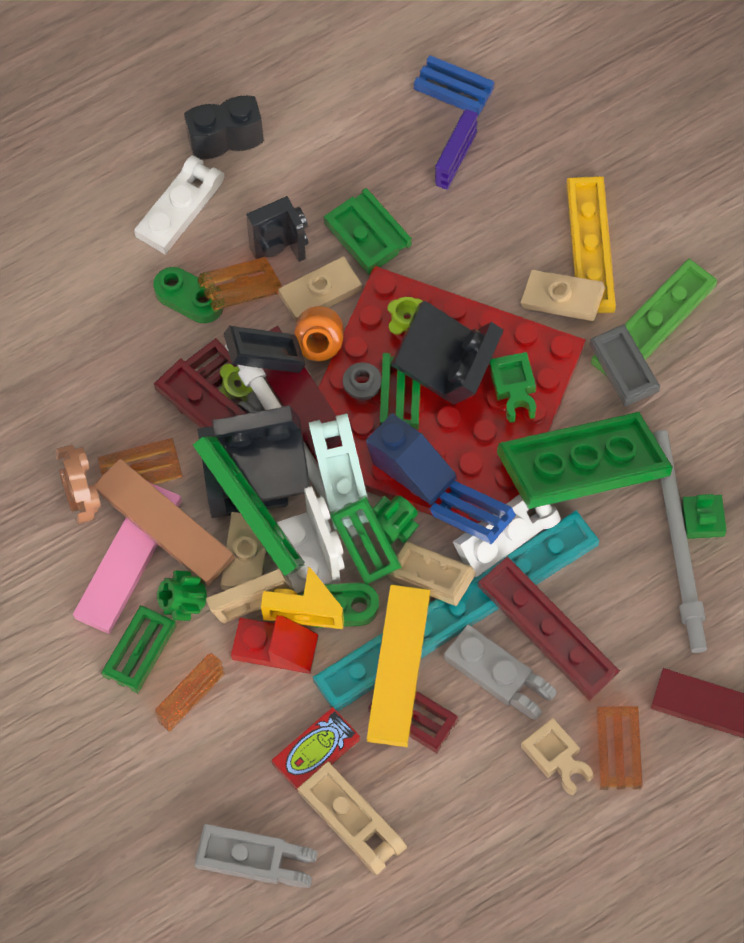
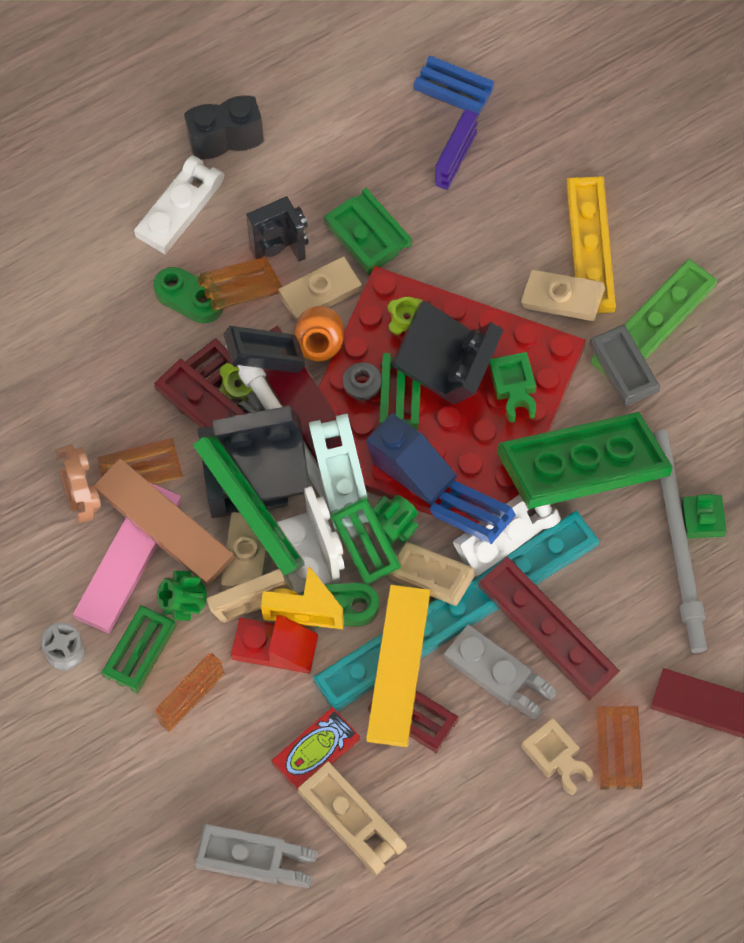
none -> light grey wheel [41,622,85,671]

